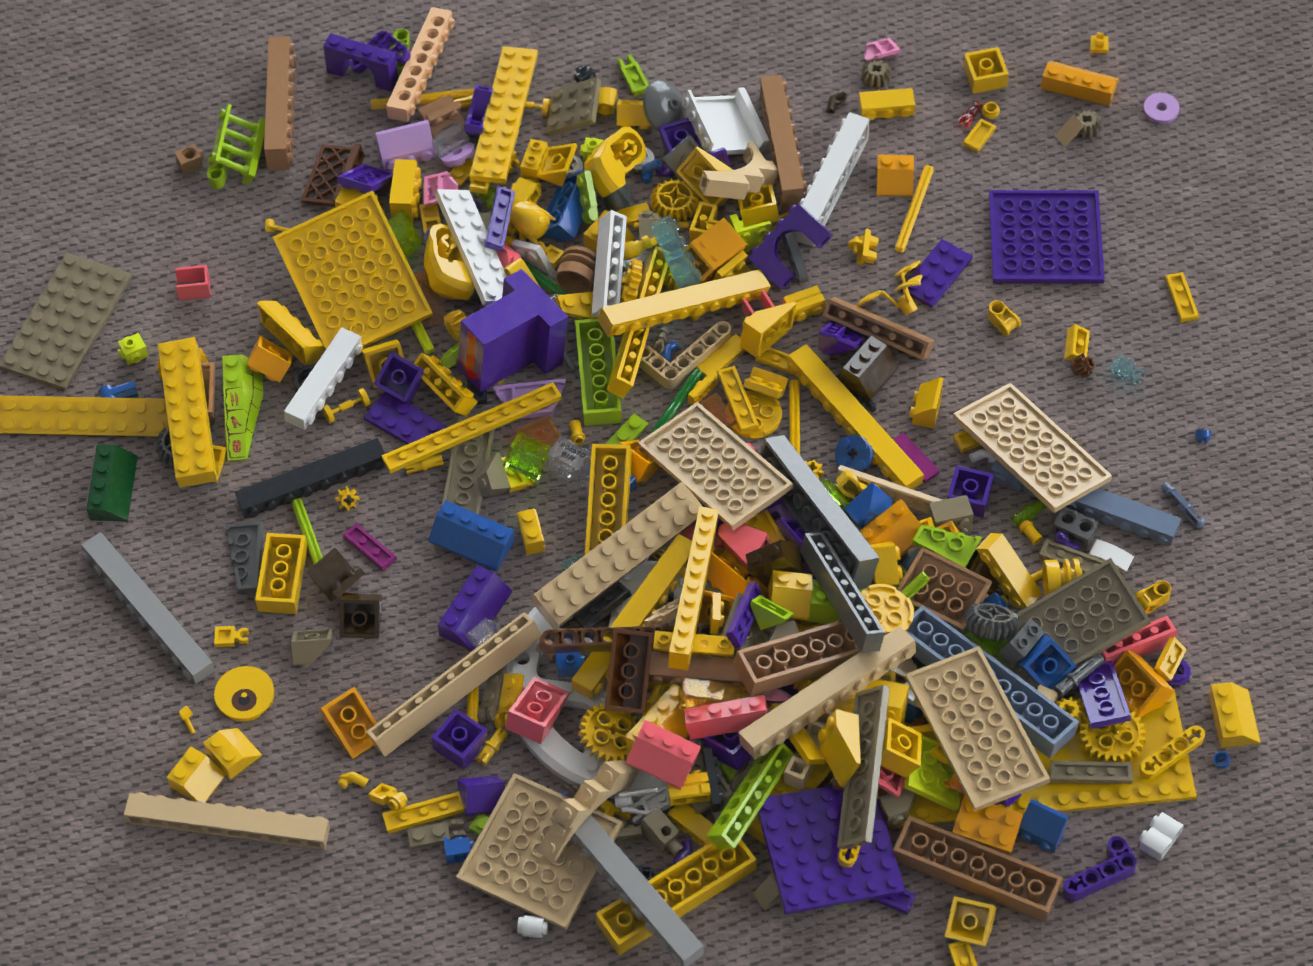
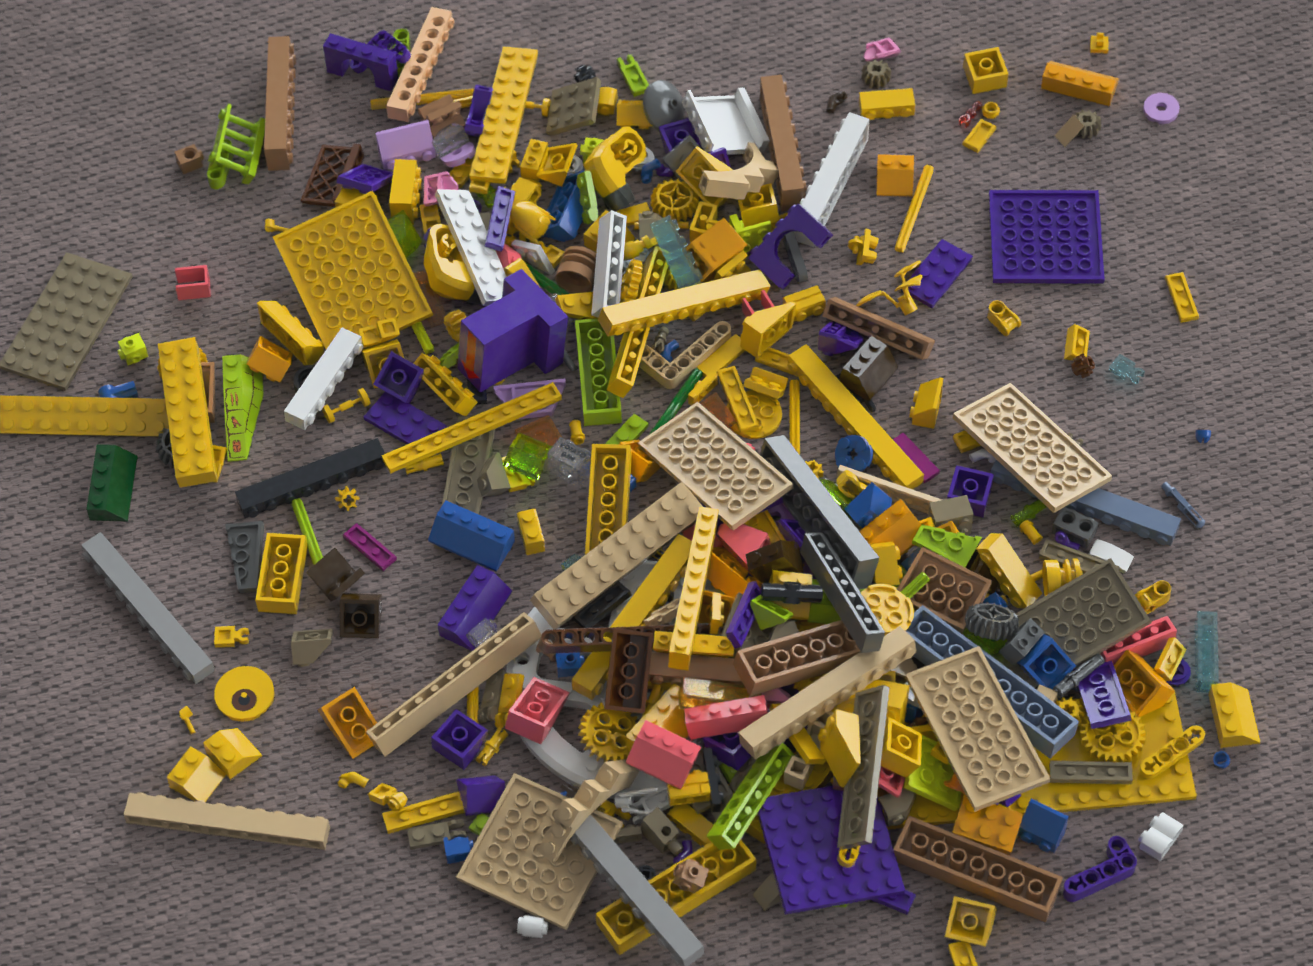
none -> yellow slope [358,317,400,348]
none -> medium nougat brick [672,859,709,893]
none -> black piece [761,582,823,604]
none -> clear light blue brick [1194,611,1219,693]

